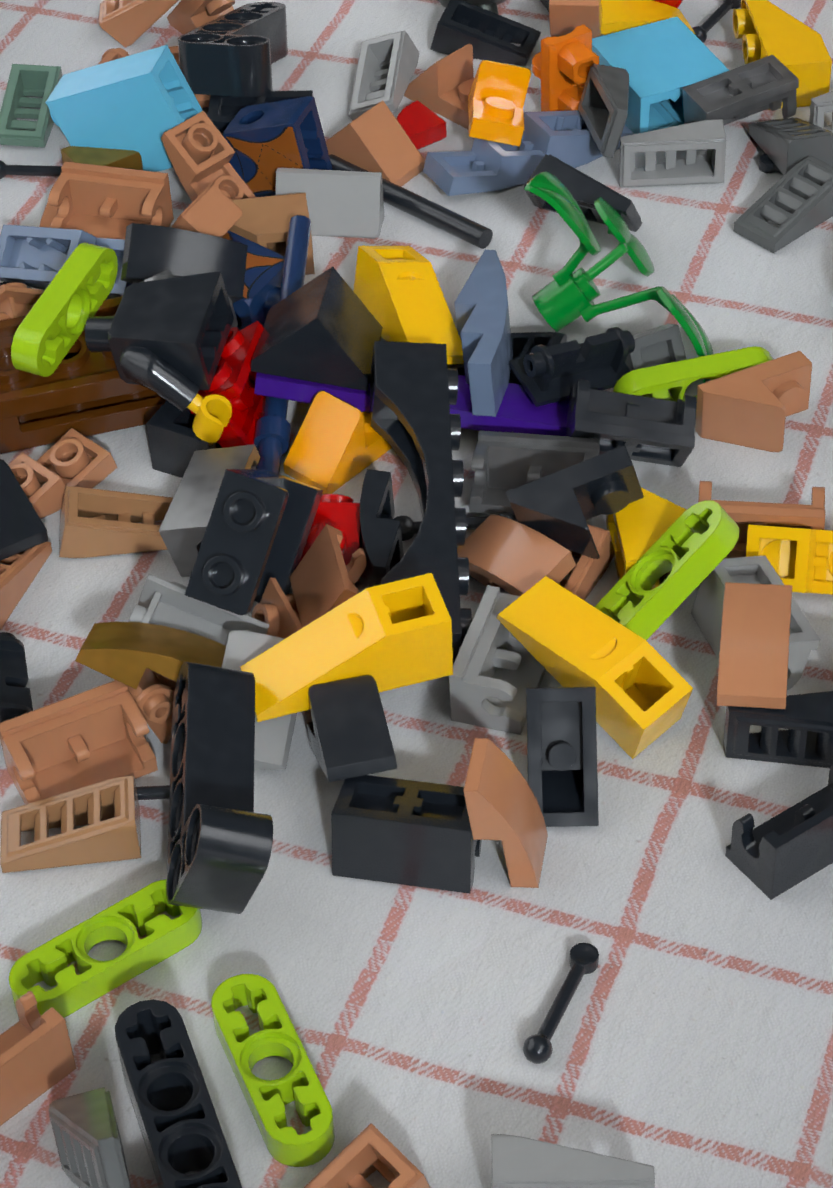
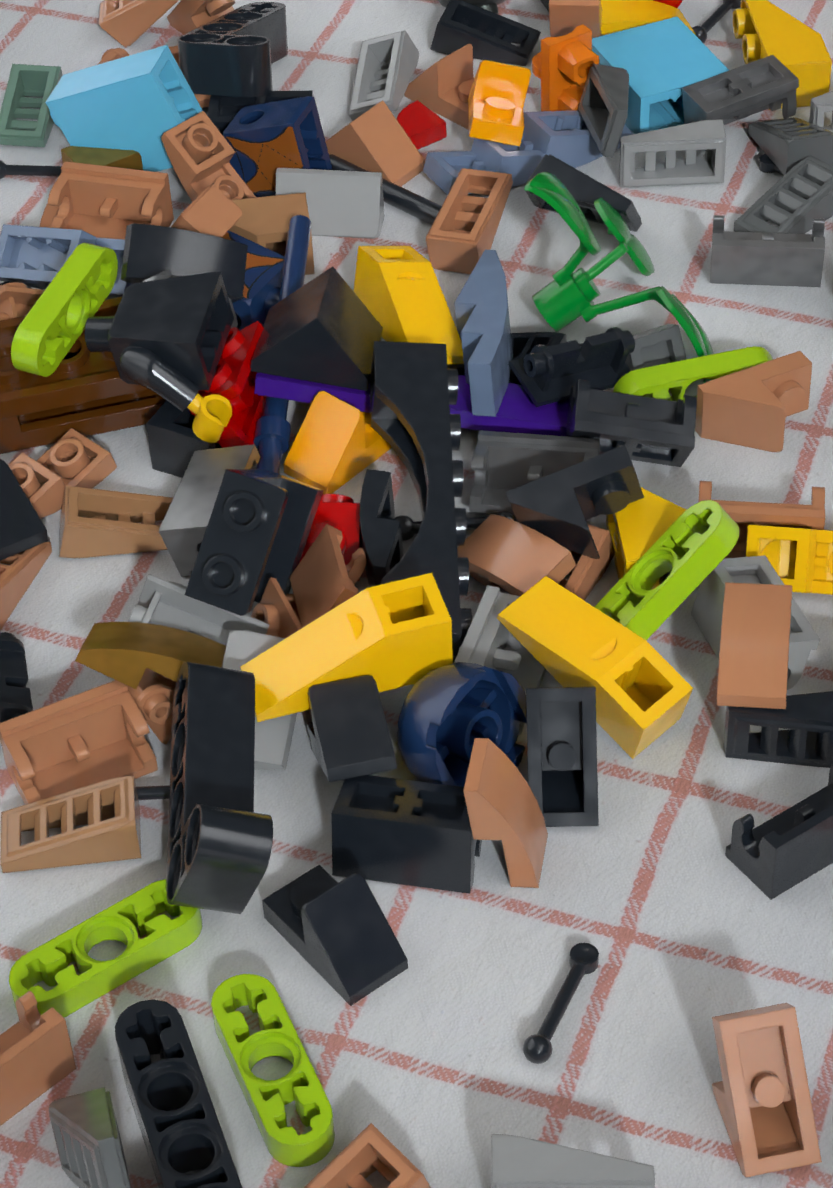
none -> black slope [262,865,408,1006]
none -> dark blue cylinder [397,662,527,787]
none -> nougat slope [426,168,513,274]
none -> flat silver hinge [710,215,825,287]
none -> nougat slope [712,1002,822,1177]

